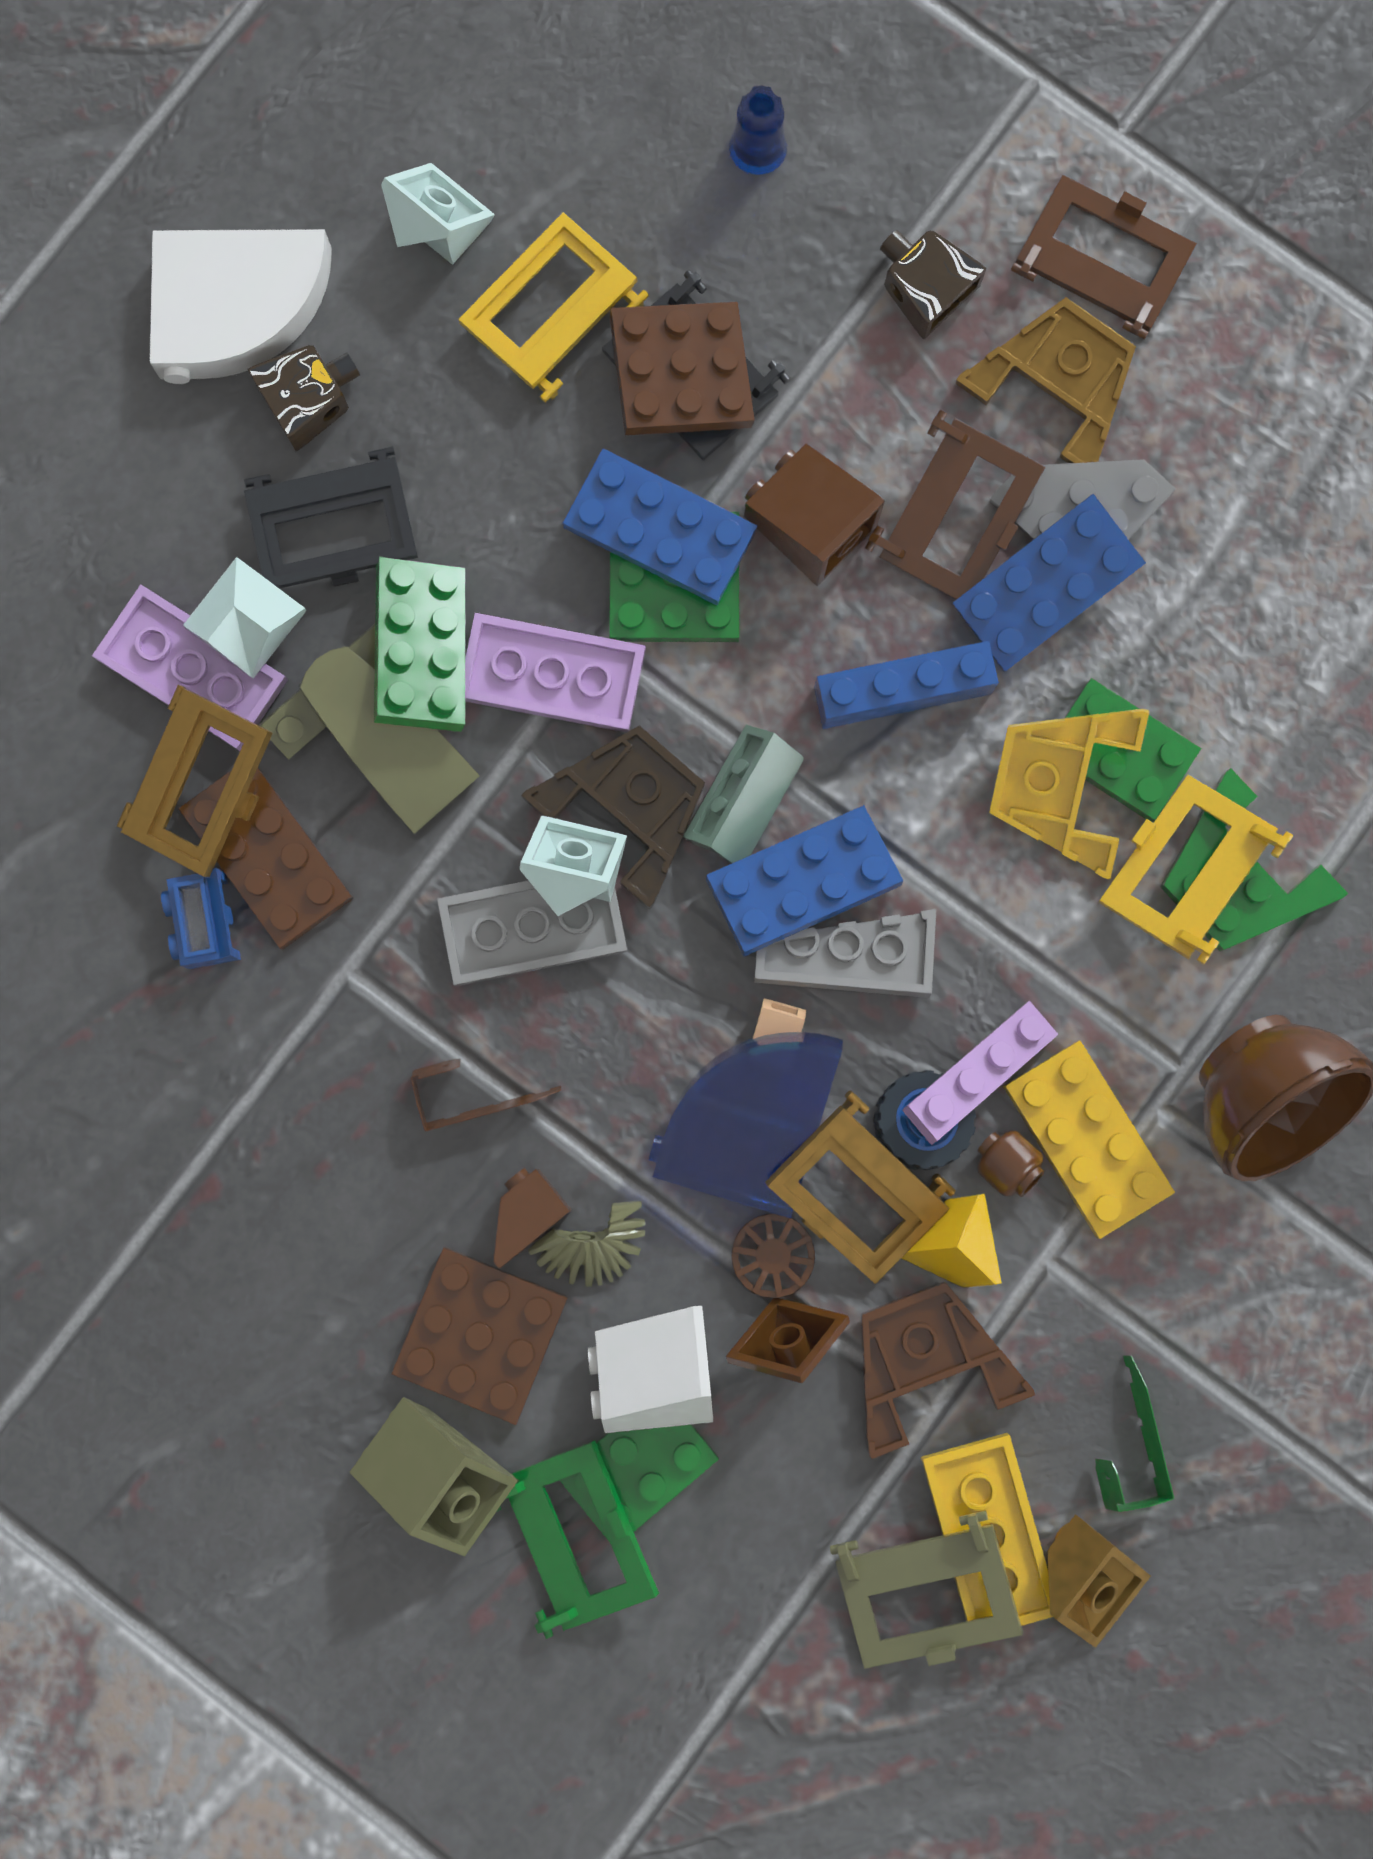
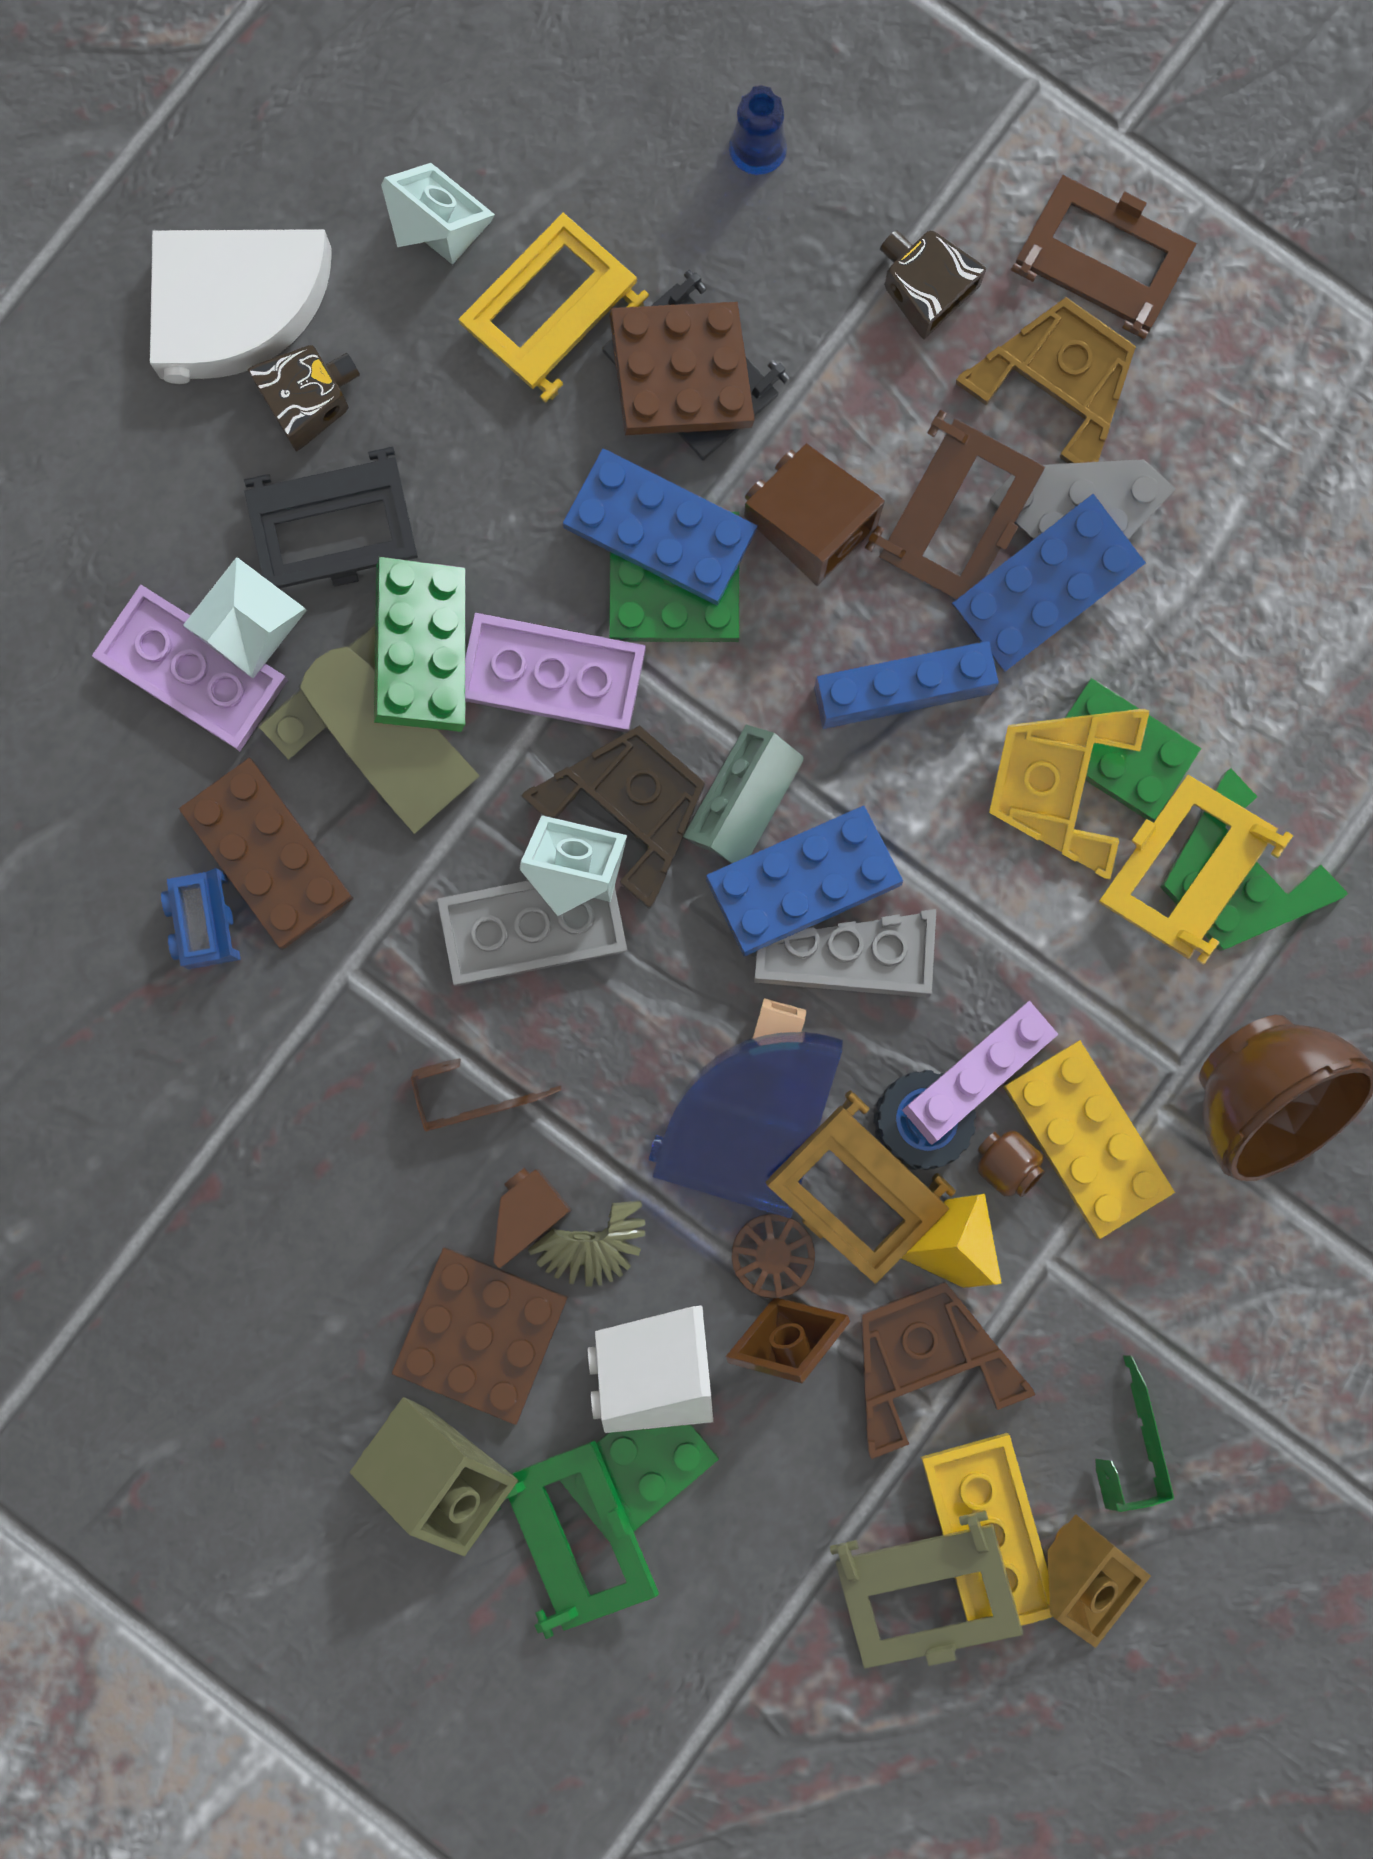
pearl gold piece [117,684,273,877] -> none

